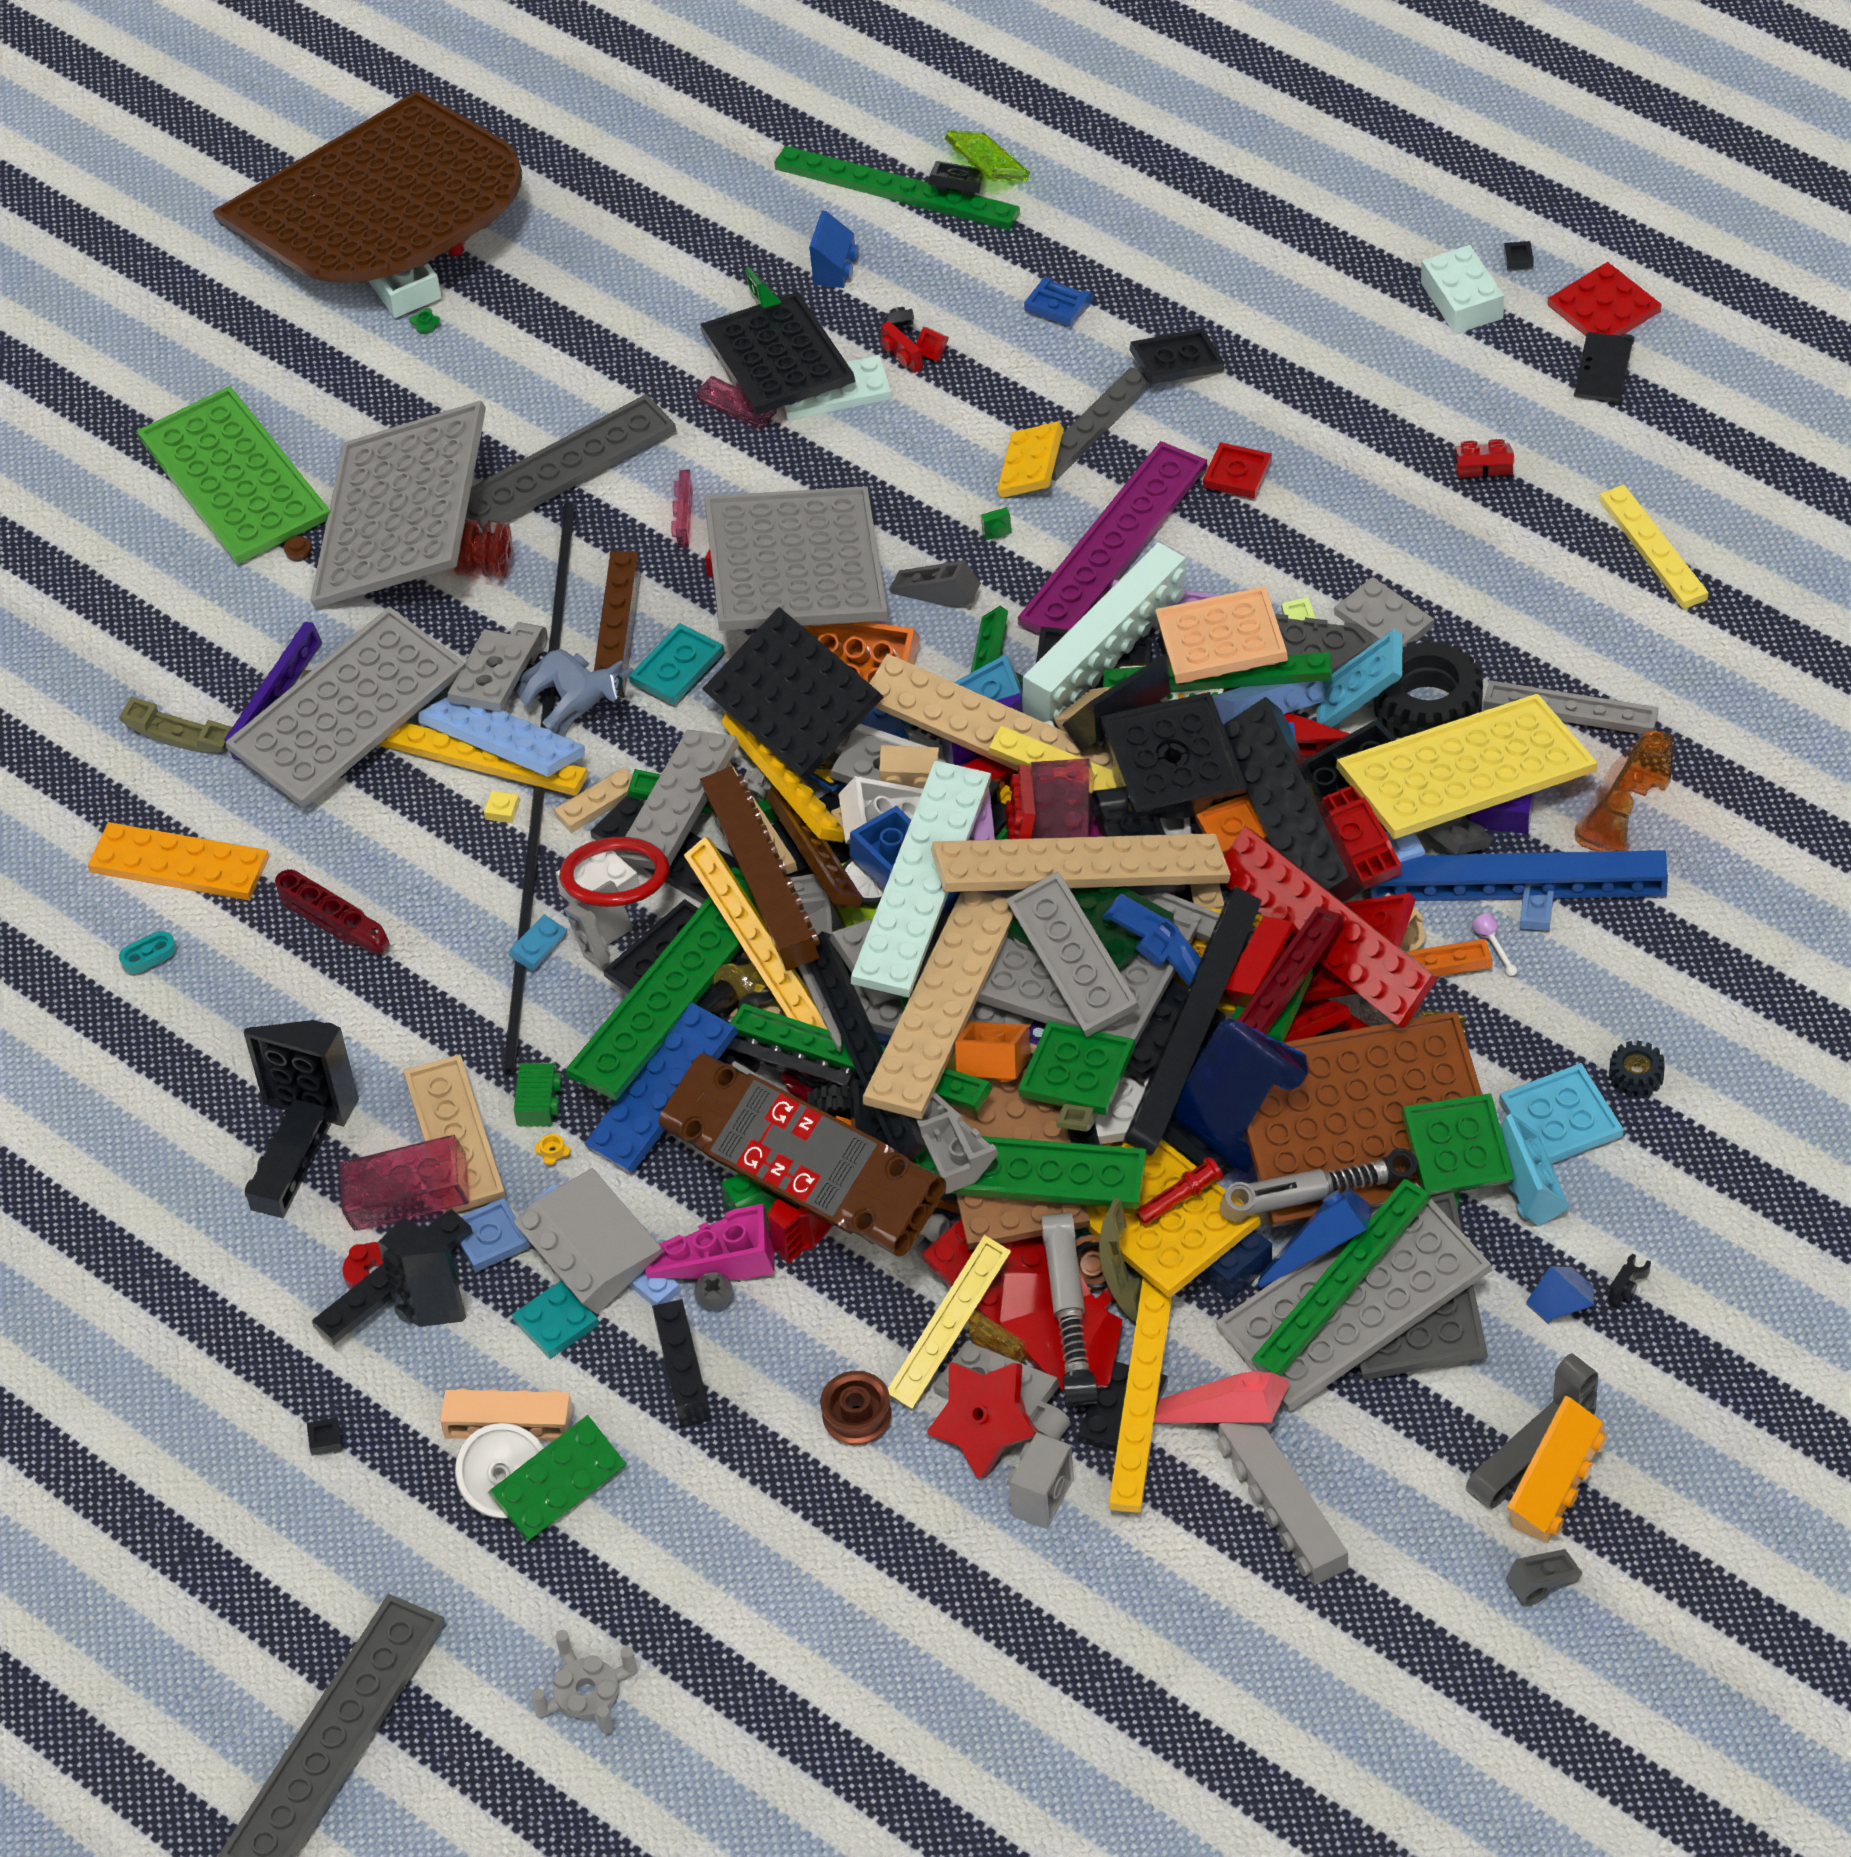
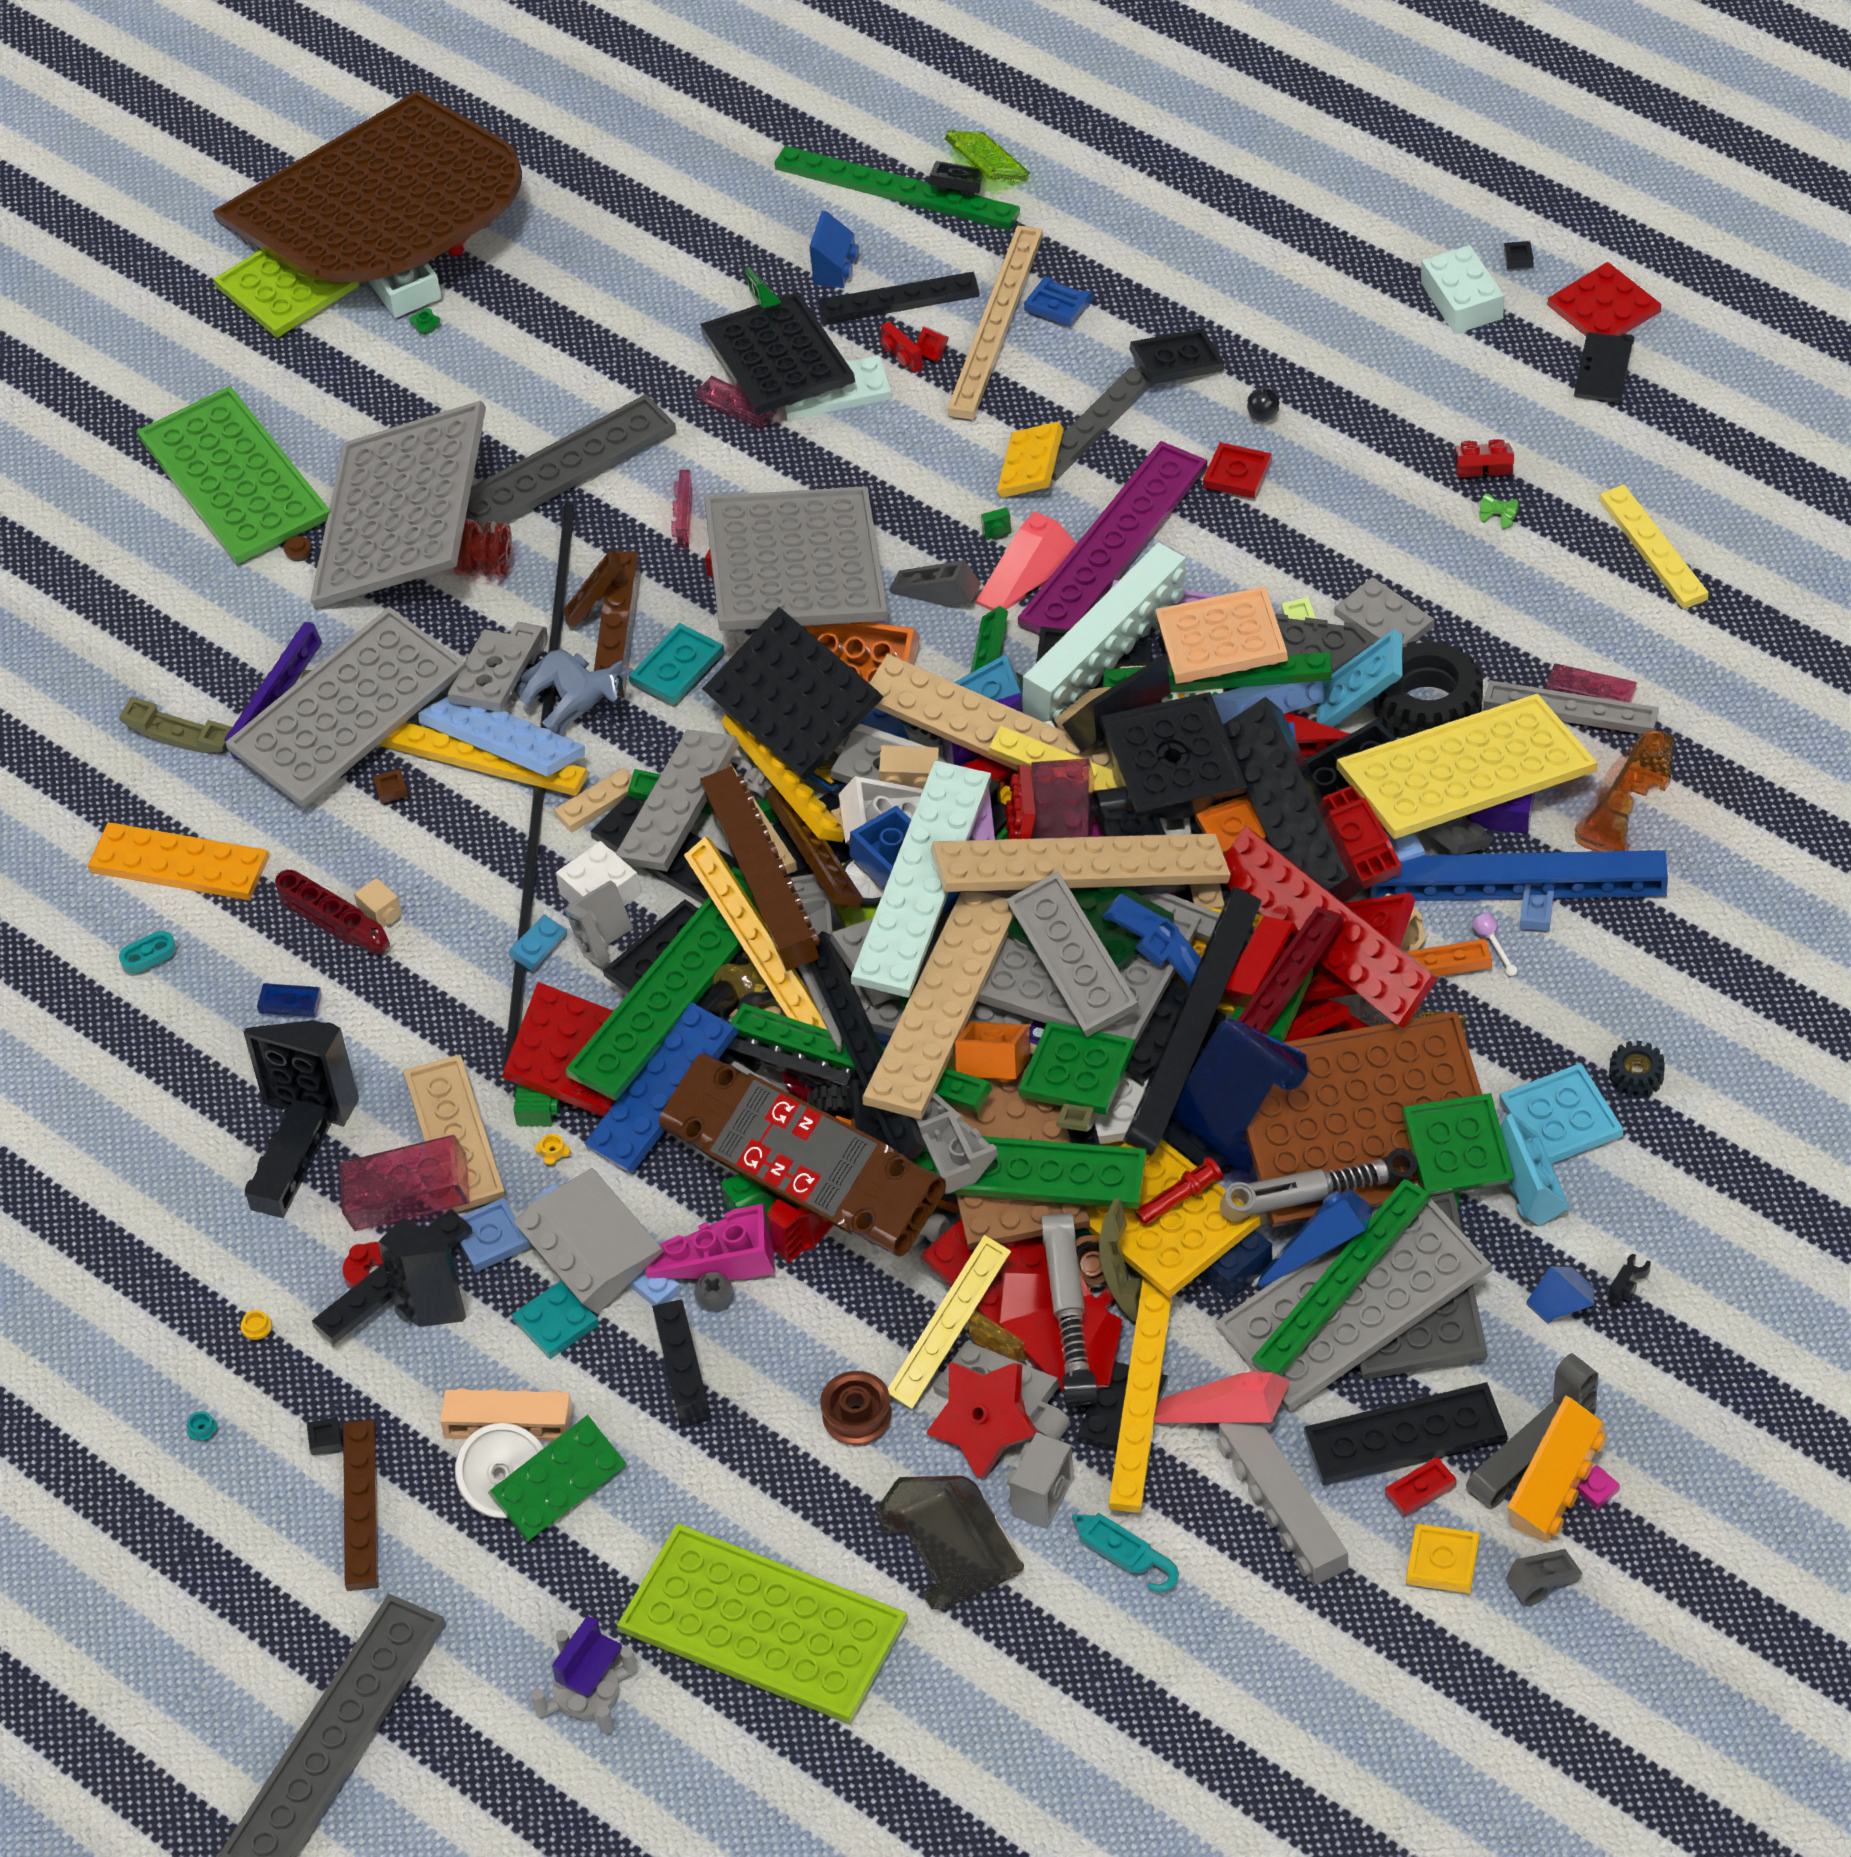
light yellow plate [484,791,520,823] -> none
red wedge [559,837,670,907] -> none
black plate [885,307,914,328] -> none
none -> teal plate [187,1411,217,1441]
none -> lime plate [213,249,360,338]
none -> yellow plate [240,1310,272,1340]
none -> clear blue plate [257,983,322,1017]
none -> reddish brown plate [343,1420,379,1591]
none -> tan brick [354,877,402,928]
none -> reddish brown plate [373,769,408,804]
none -> red plate [501,982,616,1117]
none -> dark purple panel [552,1615,622,1697]
none -> reddish brown plate [564,549,622,628]
none -> lime plate [617,1523,908,1724]
none -> black plate [819,271,980,325]
none -> clear smoke windscreen [874,1476,1024,1609]
none -> tan plate [947,225,1043,420]
none -> coral wedge [976,511,1077,611]
none -> teal plate [1072,1512,1179,1592]
none -> black piece [1247,387,1280,422]
none -> black plate [1304,1382,1507,1486]
none -> red plate [1385,1457,1456,1517]
none -> yellow plate [1406,1523,1480,1594]
none -> bright green piece [1479,494,1519,530]
none -> clear pink plate [1546,663,1637,703]
none -> dark pink plate [1576,1465,1620,1510]

